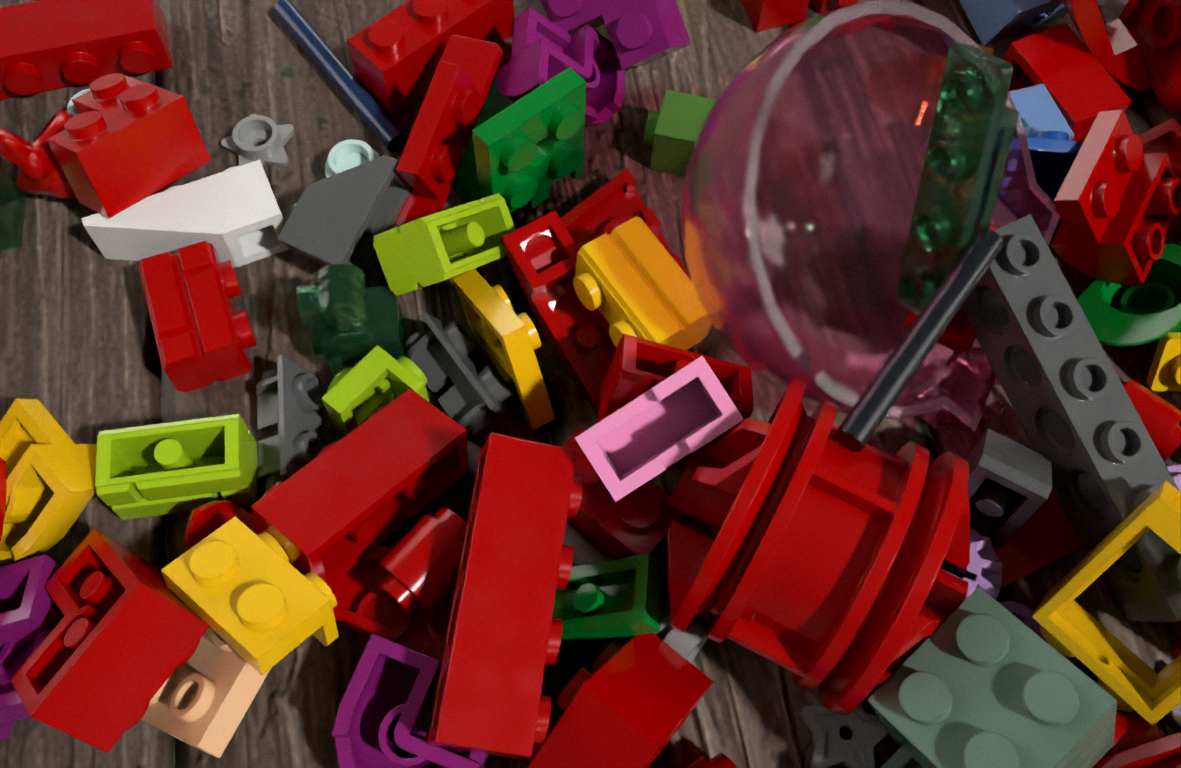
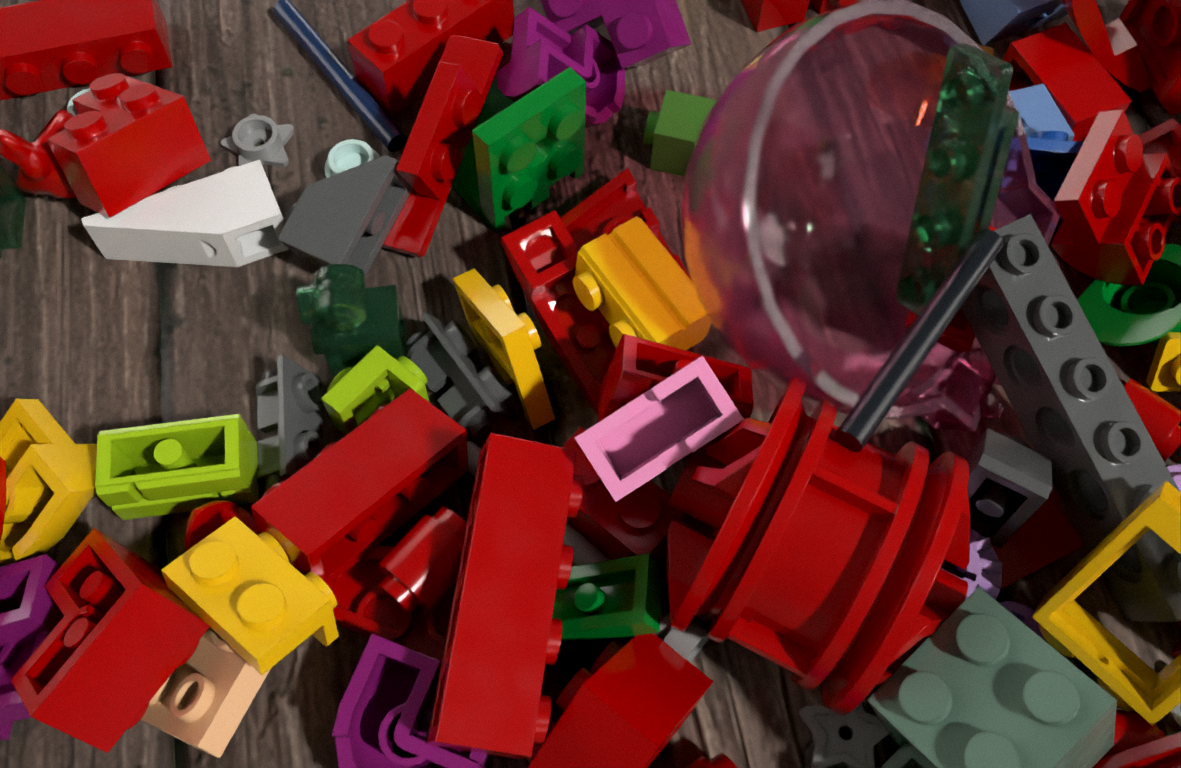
red brick [138,241,258,393] -> none
lime brick [373,193,516,296] -> none

